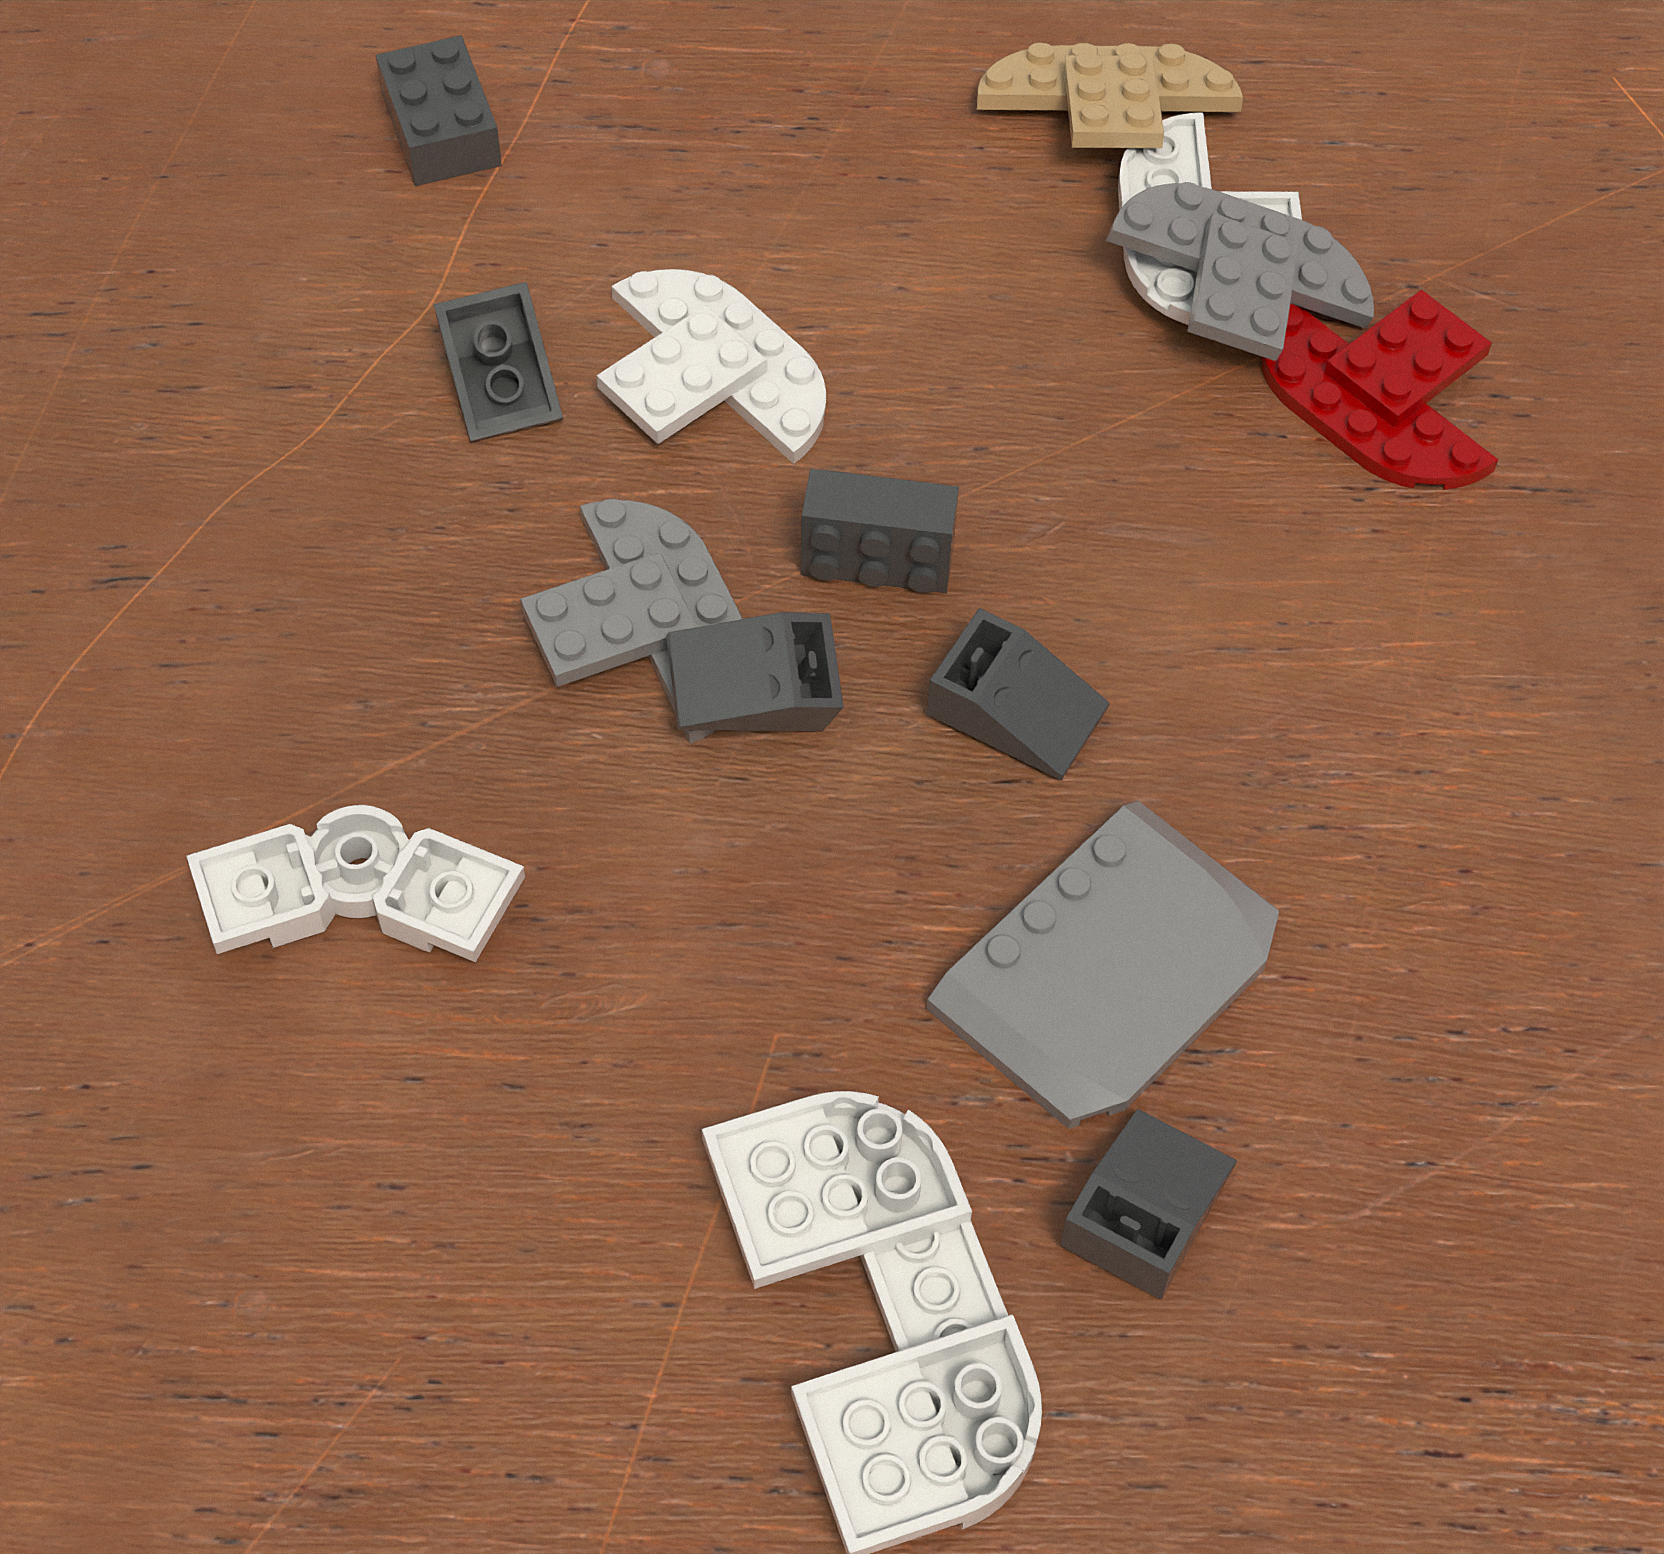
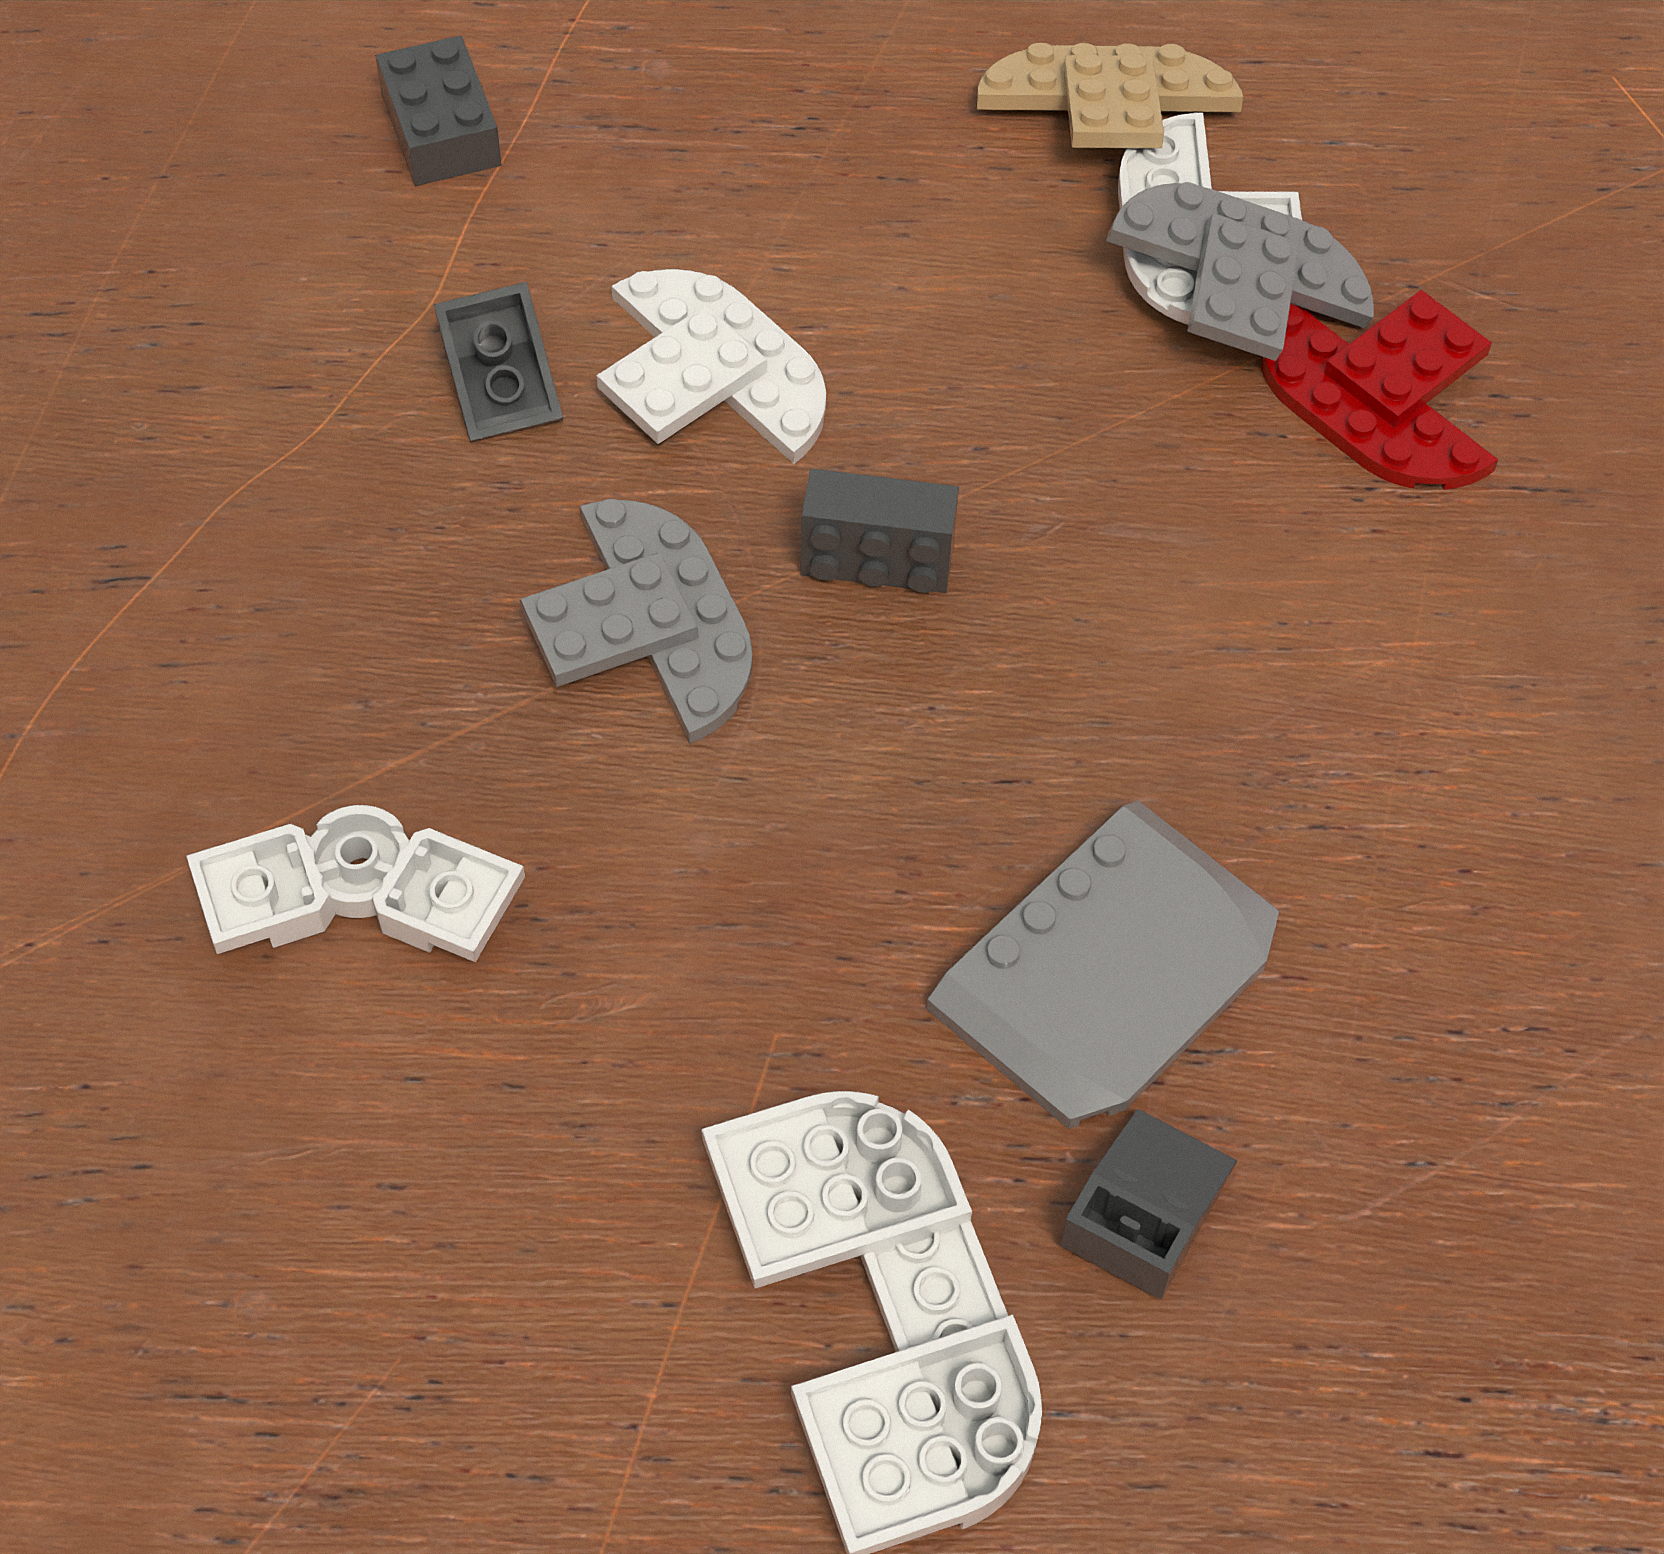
dark grey slope [666,612,844,731] -> none
dark grey slope [927,608,1110,781] -> none

